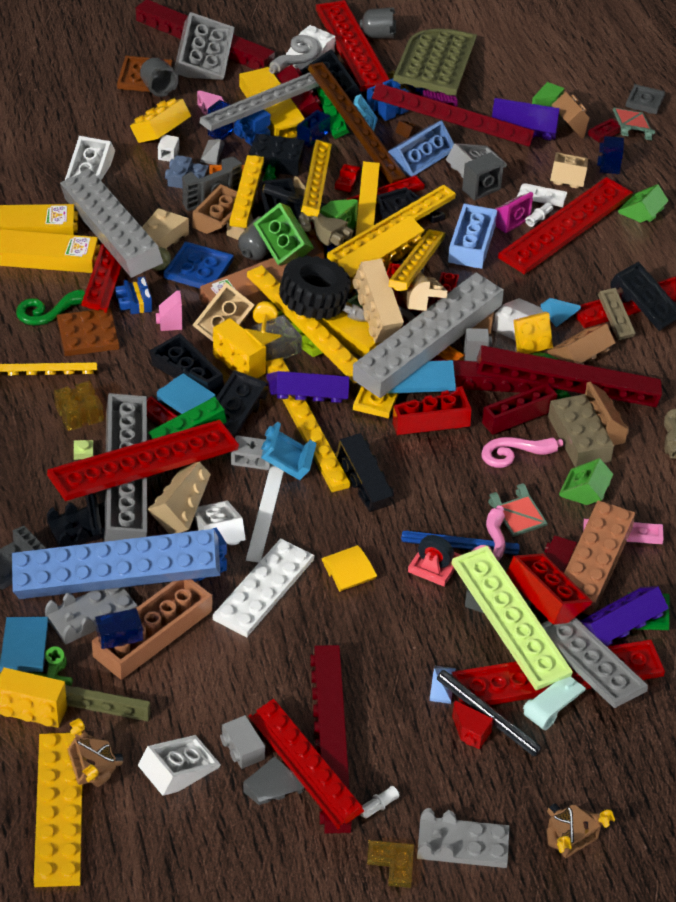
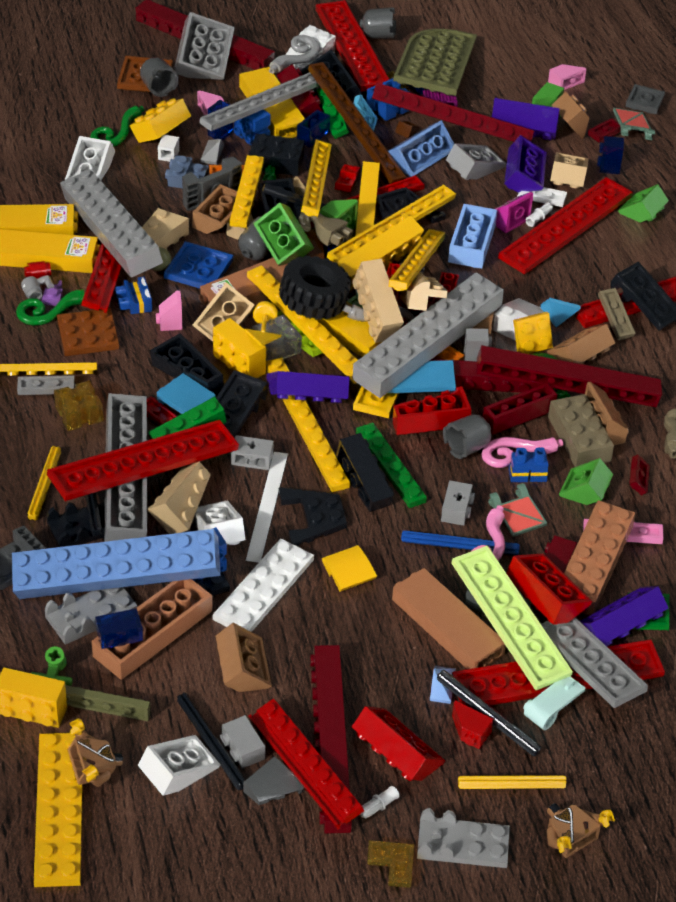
dark azure tile [0,617,48,673] -> none
yellowish green plate [74,440,93,460] -> none
dark azure panel [261,421,317,480] -> none
plate [408,535,461,586] -> none
dark grey brick [462,152,504,201] -> none
none -> light grey plate [17,376,75,395]
none -> light grey piece [21,275,54,300]
none -> red brick [24,261,51,279]
none -> yellow axle [27,446,61,520]
none -> medium lavender plate [42,280,63,306]
none -> green plant [90,106,144,147]
none -> black axle [177,692,246,791]
none -> black plate [194,572,230,596]
none -> medium nougat slope [216,623,272,692]
none -> black wing [278,487,347,547]
none -> red slope [352,706,446,781]
none -> green plate [356,422,427,508]
none -> nougat brick [392,568,506,669]
none -> light grey brick [441,480,475,526]
none -> dark grey cylinder [443,414,491,459]
none -> yellow axle [458,775,566,789]
none -> dark purple slope [504,135,547,193]
none -> blue hips [509,447,548,482]
none -> bright pink slope [548,64,586,90]
none -> dark red plate [629,454,650,496]

